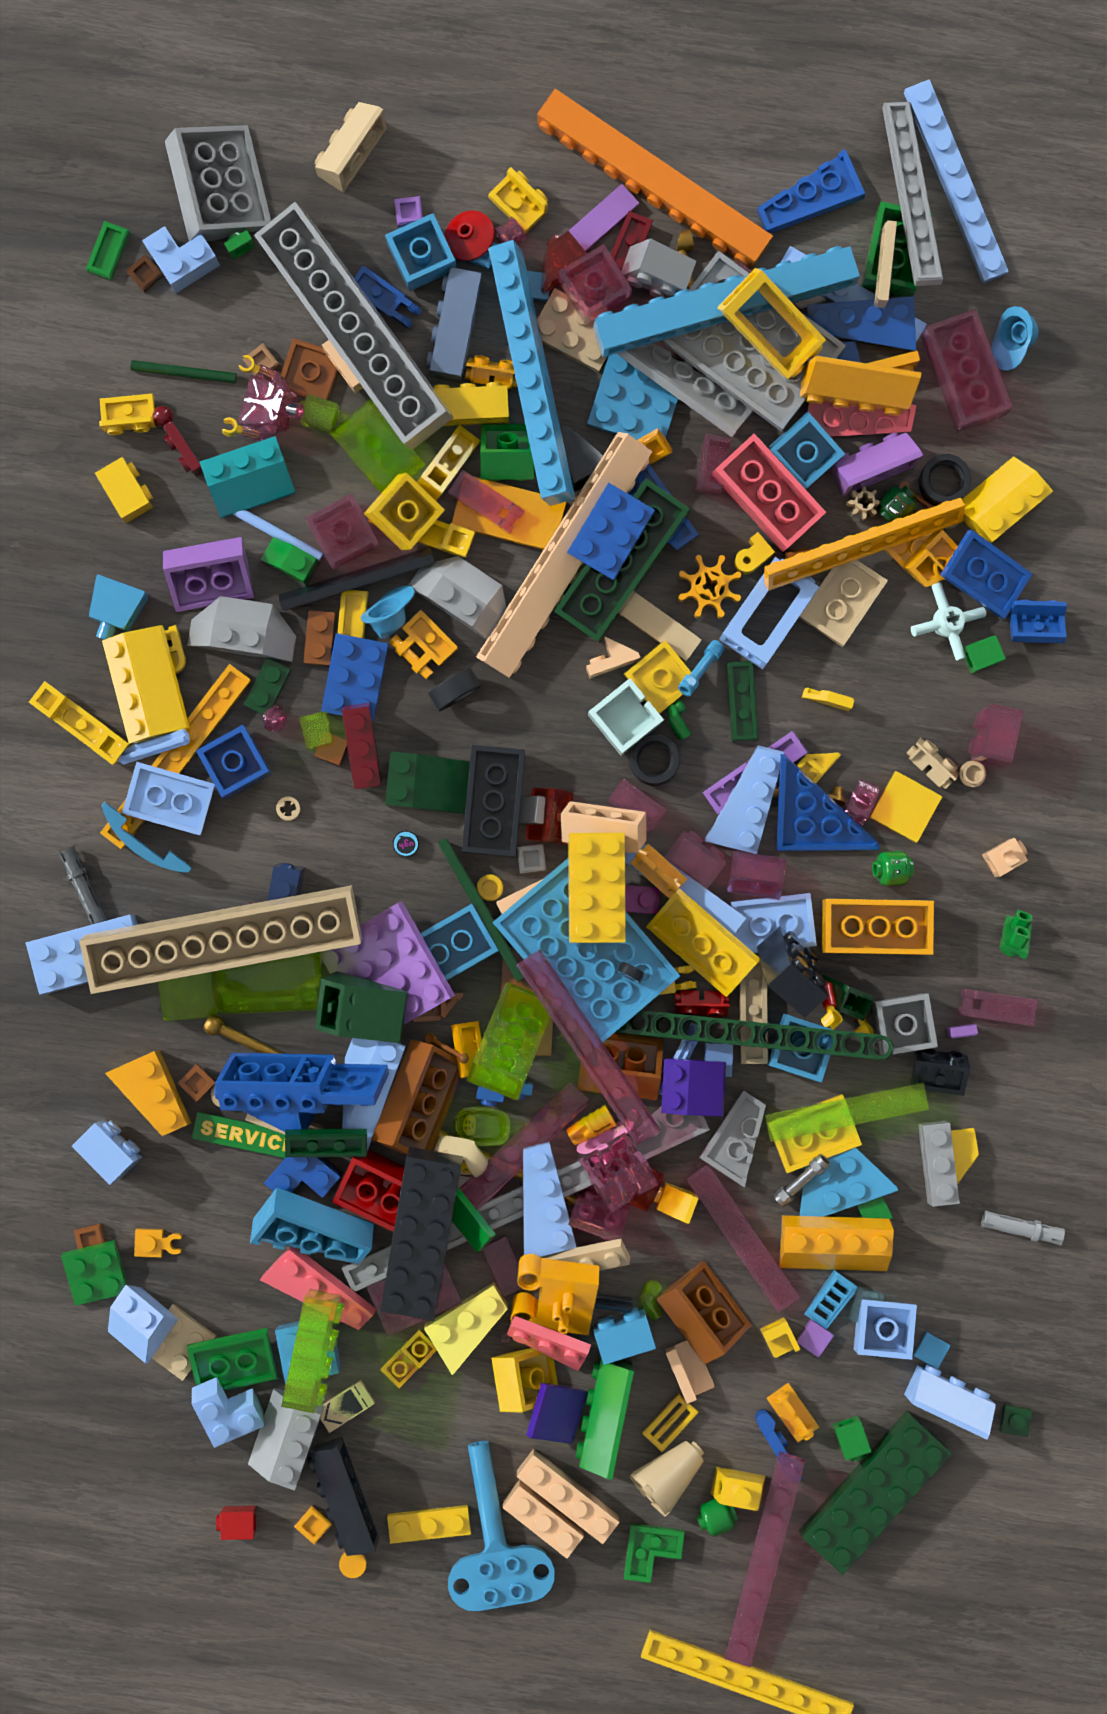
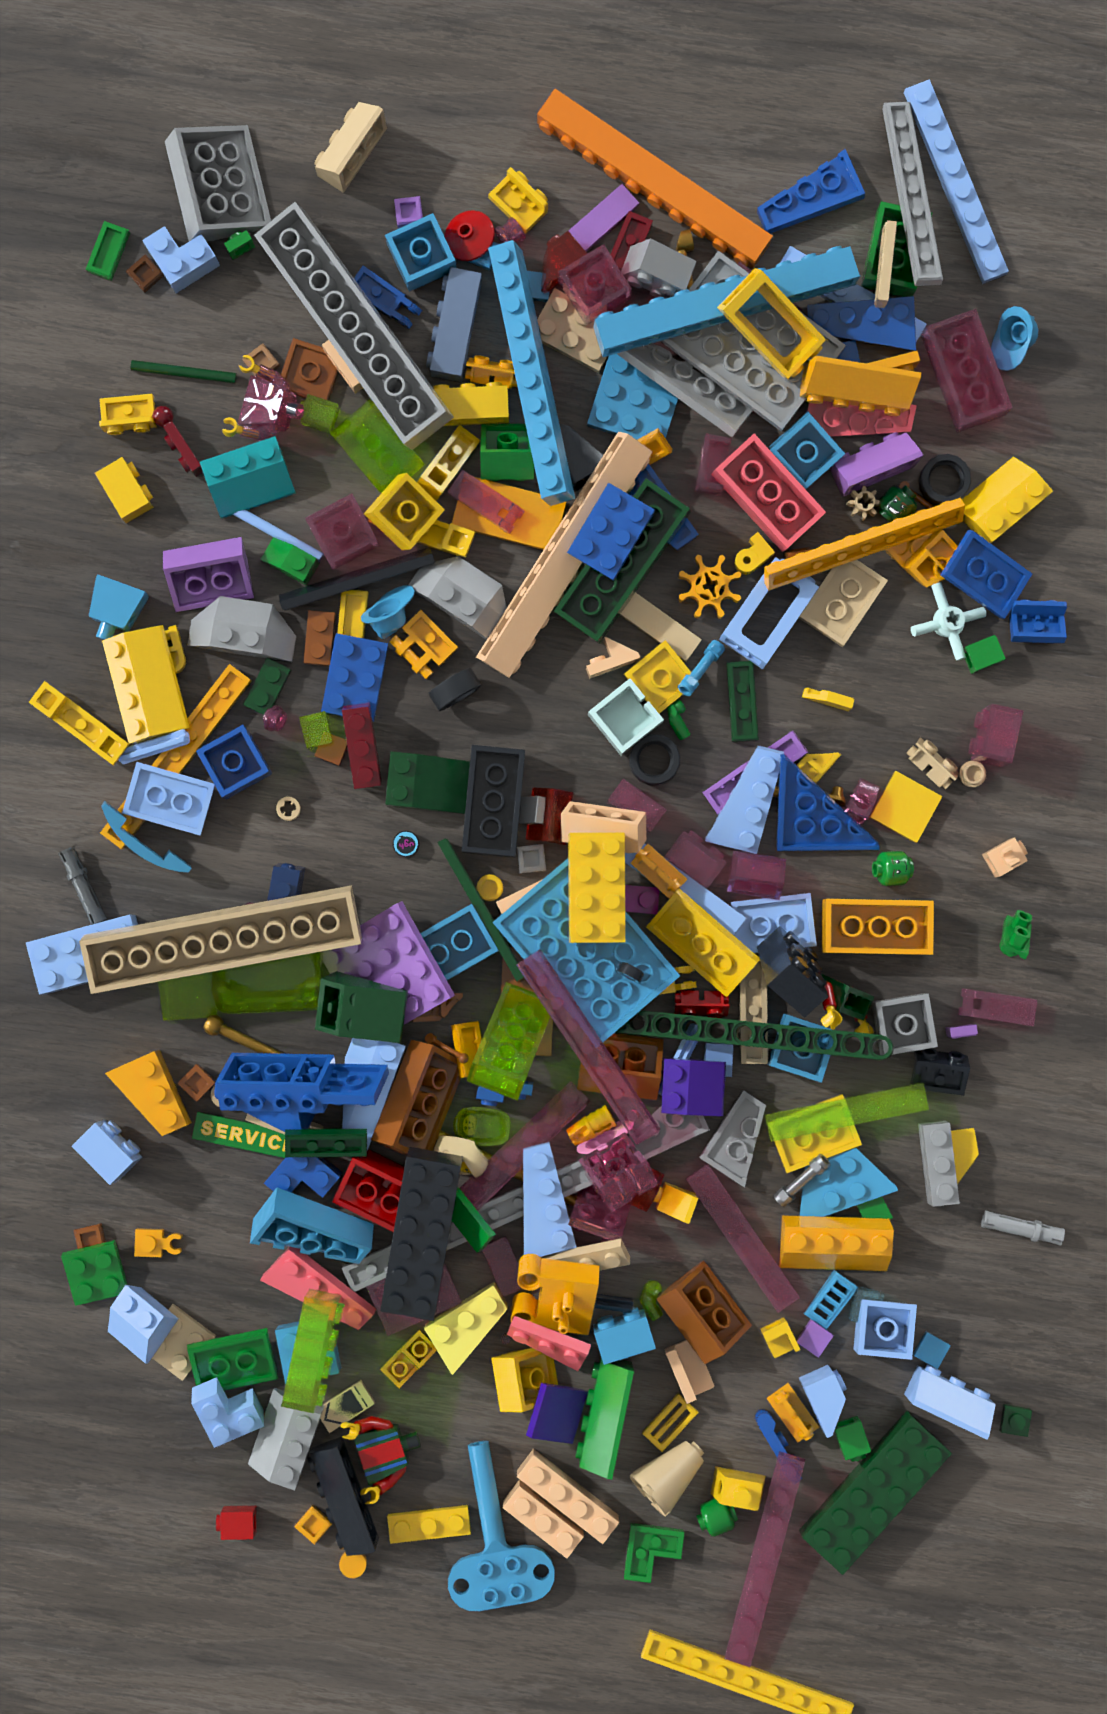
none -> torso [341,1416,421,1505]
none -> light blue slope [799,1365,847,1438]

